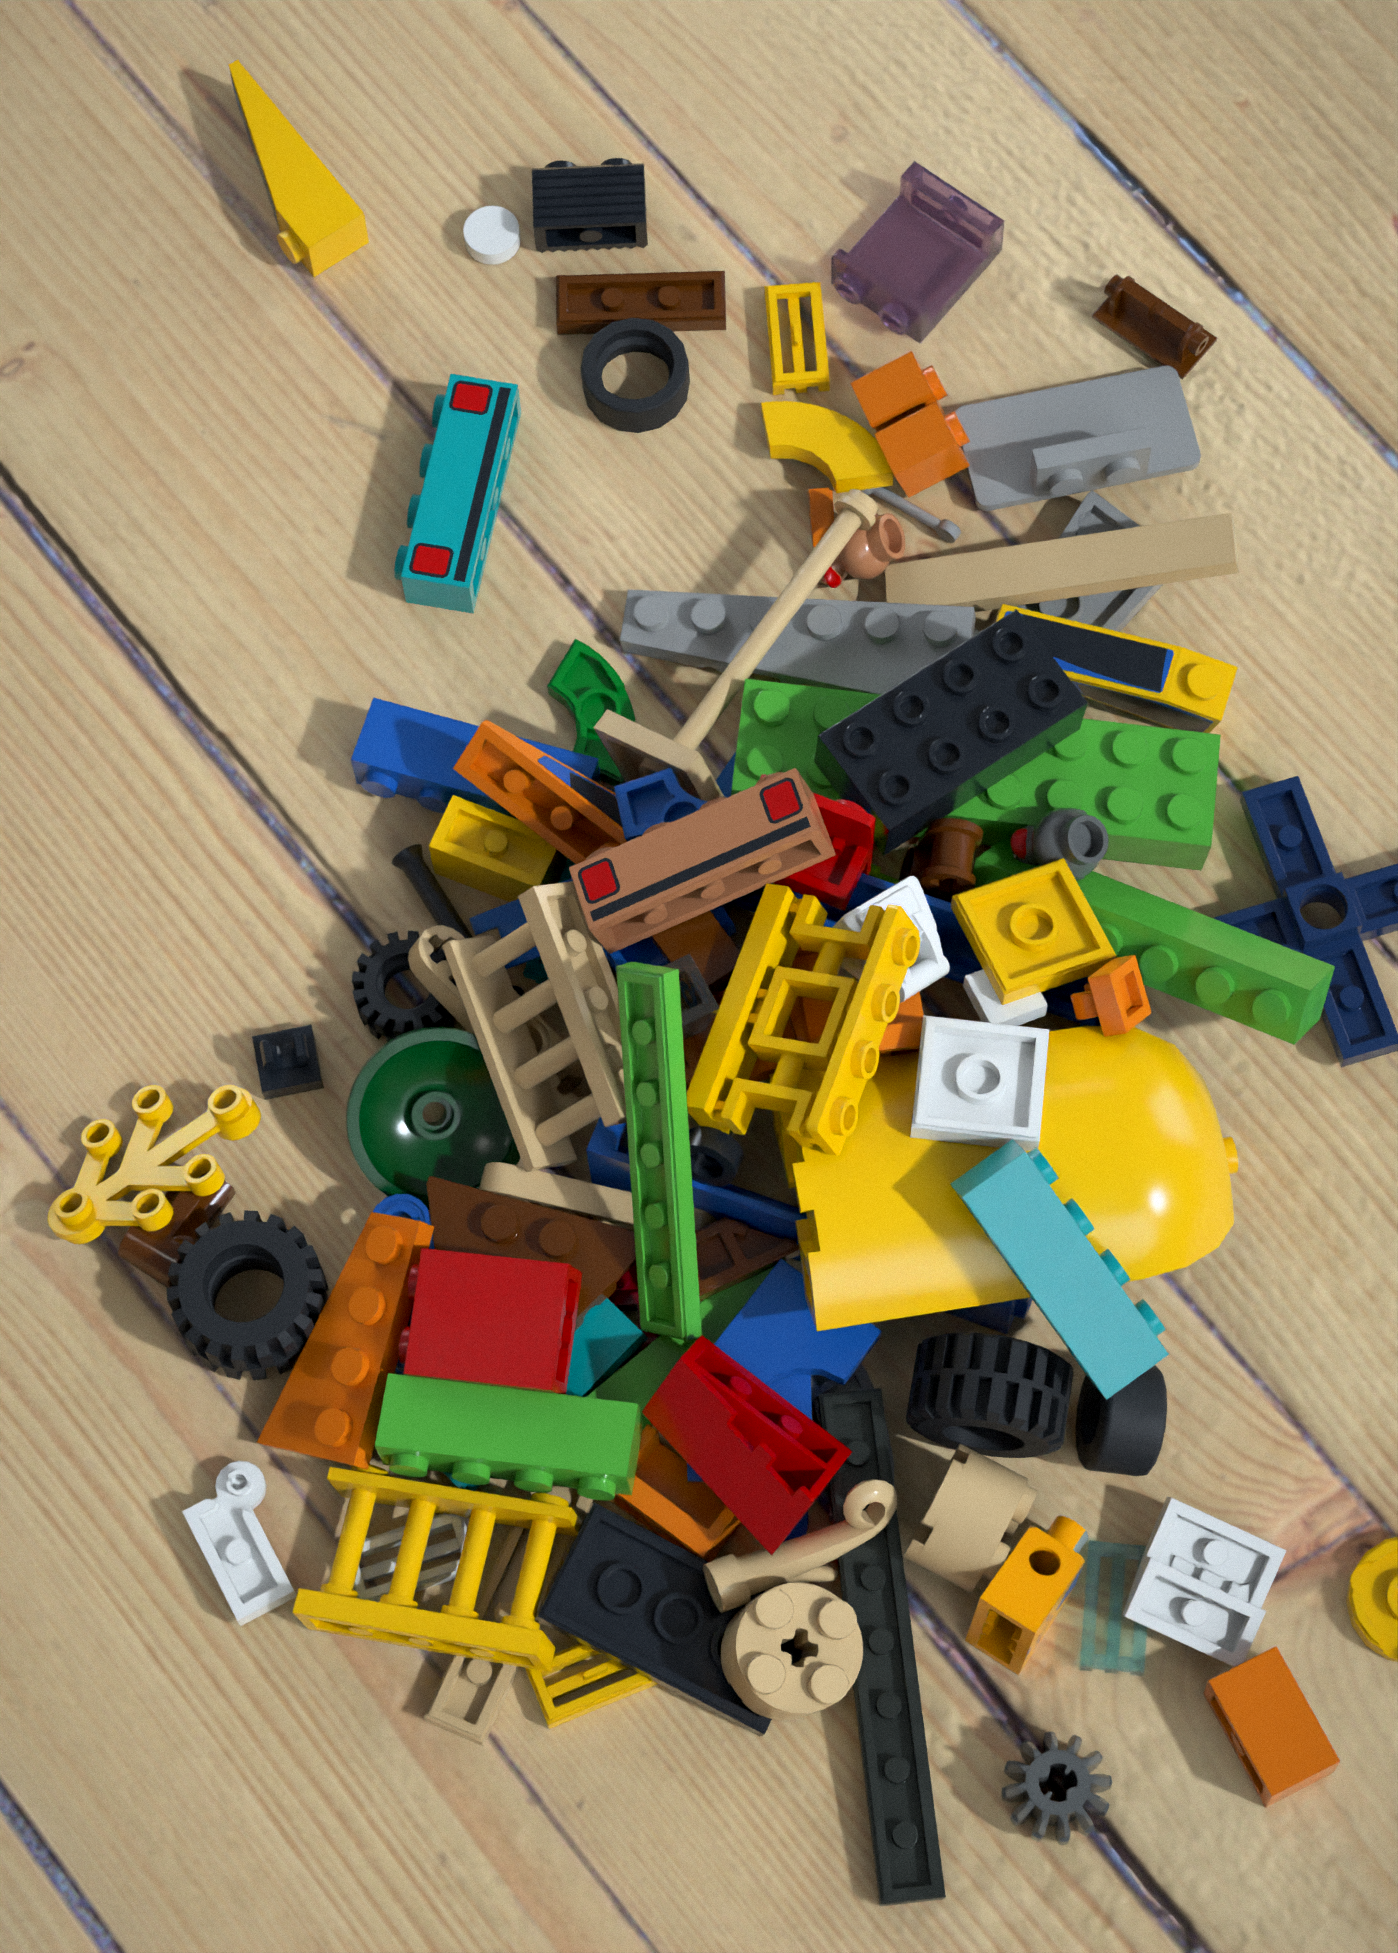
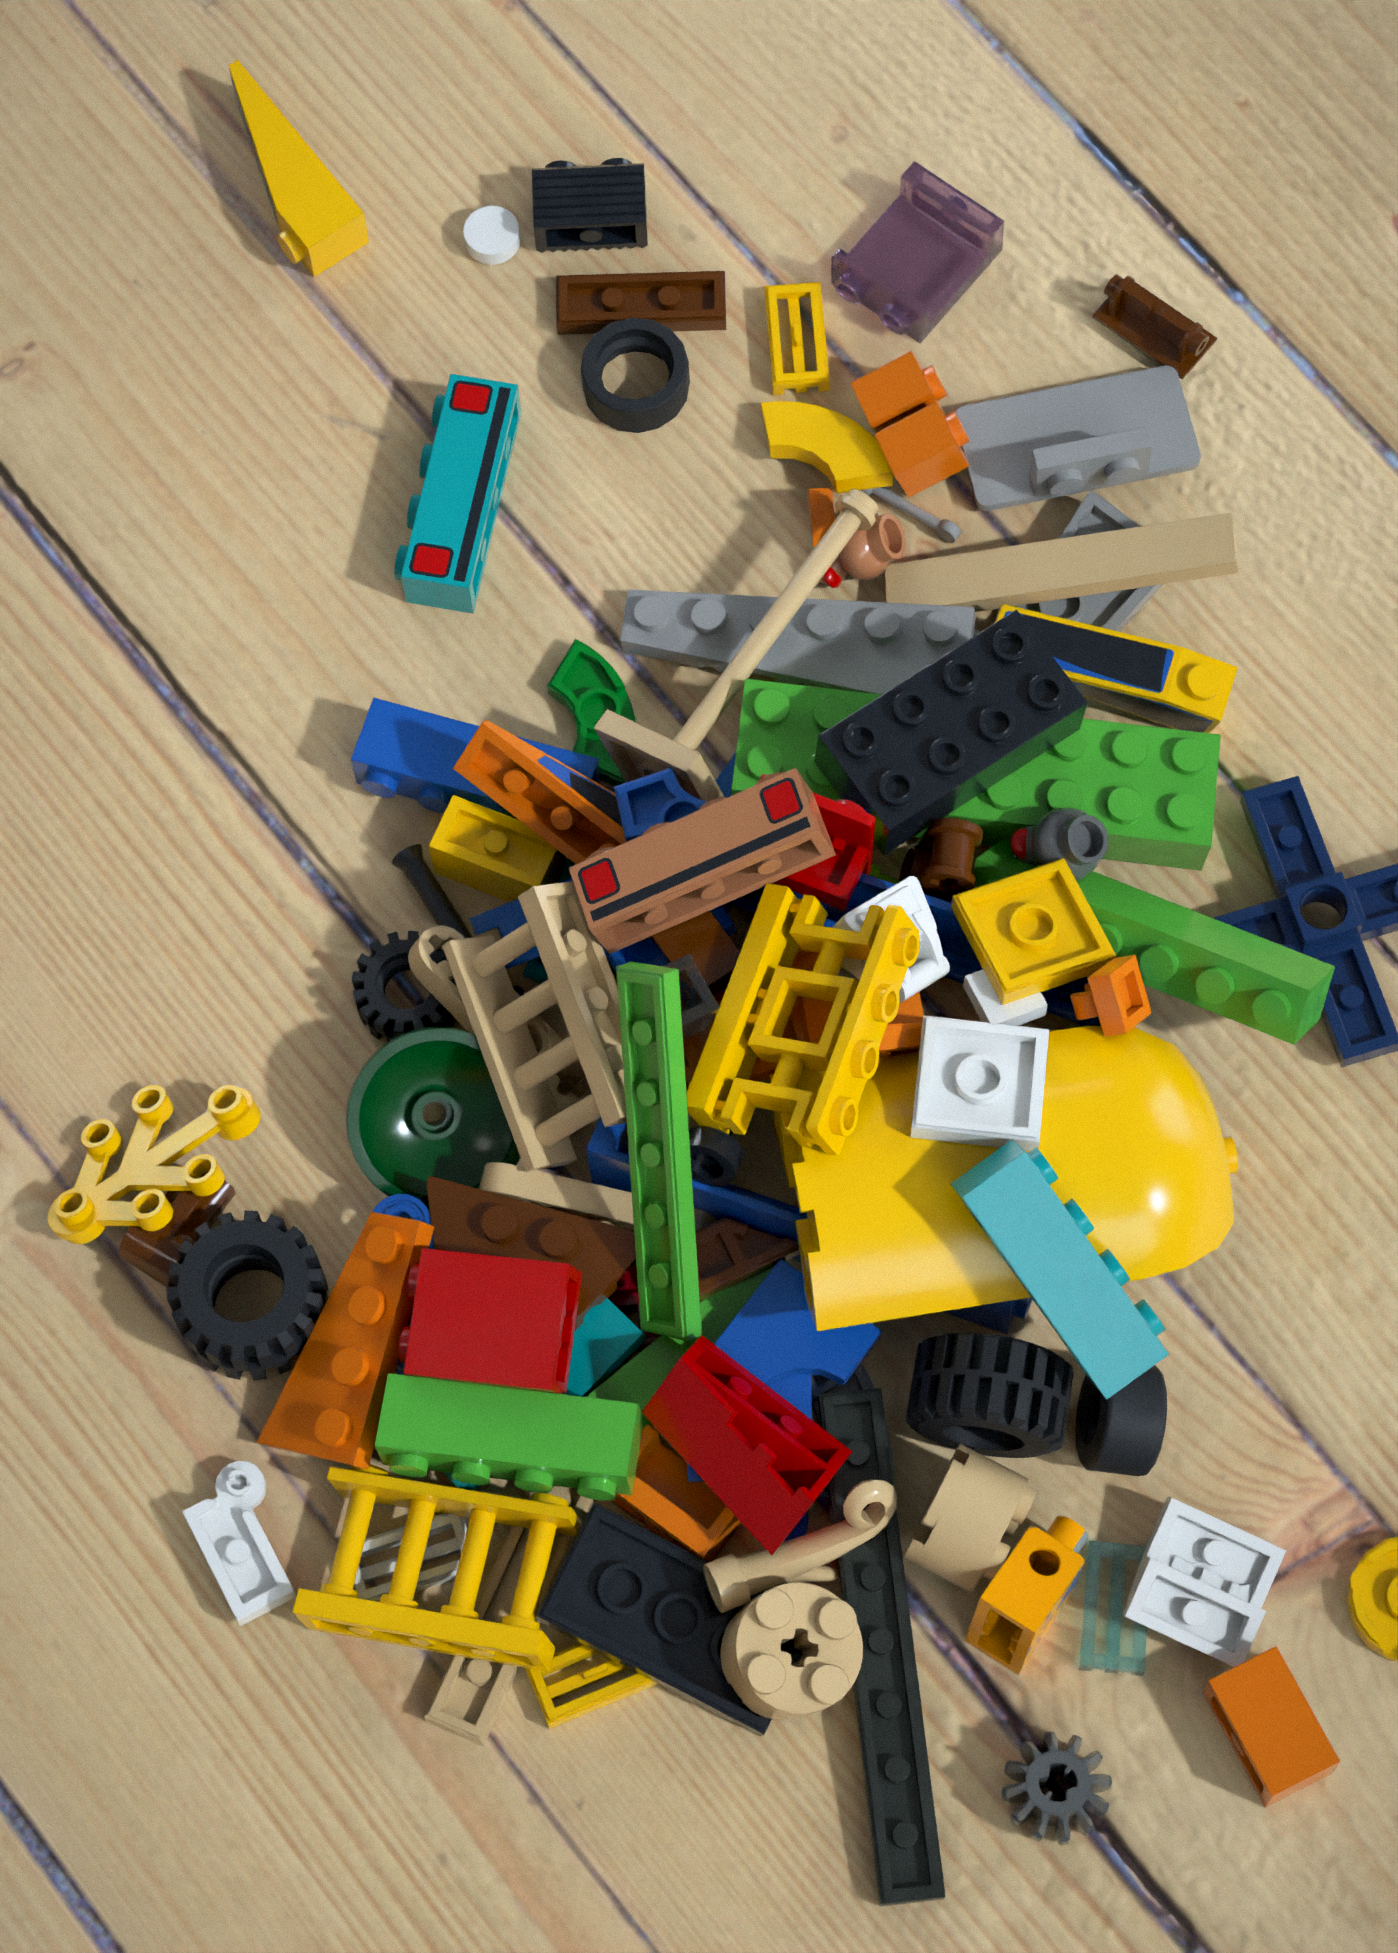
black tile [252,1025,324,1100] -> none

